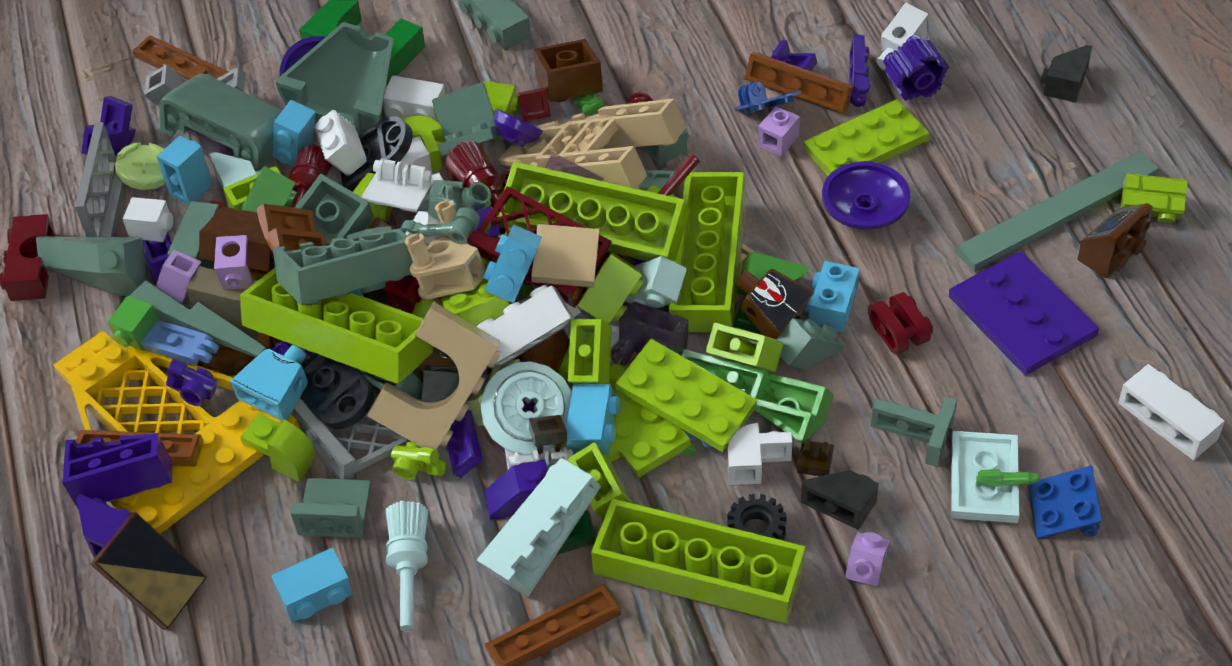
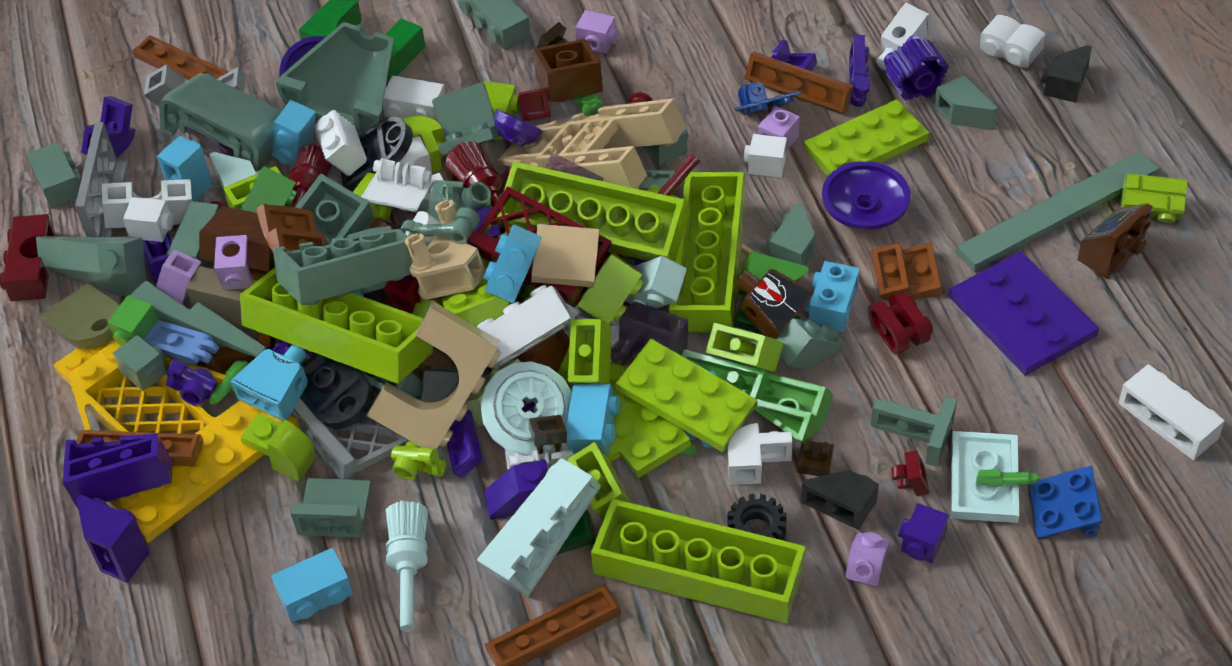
tile [90,512,207,630] -> none
yellowish green tile [115,142,165,190] -> none
none -> sand green brick [26,142,82,209]
none -> olive tile [40,283,120,349]
none -> white arch [102,179,192,229]
none -> sand green brick [113,335,167,391]
none -> bright green piece [209,361,249,405]
none -> dark brown tile [537,22,568,48]
none -> lavender brick [575,10,619,54]
none -> white brick [744,134,787,178]
none -> sand green slope [767,203,815,266]
none -> dark orange slope [871,242,943,299]
none -> dark red tile [891,450,929,496]
none -> dark purple brick [898,503,949,563]
none -> sand green slope [934,75,998,130]
none -> white brick [979,15,1045,68]

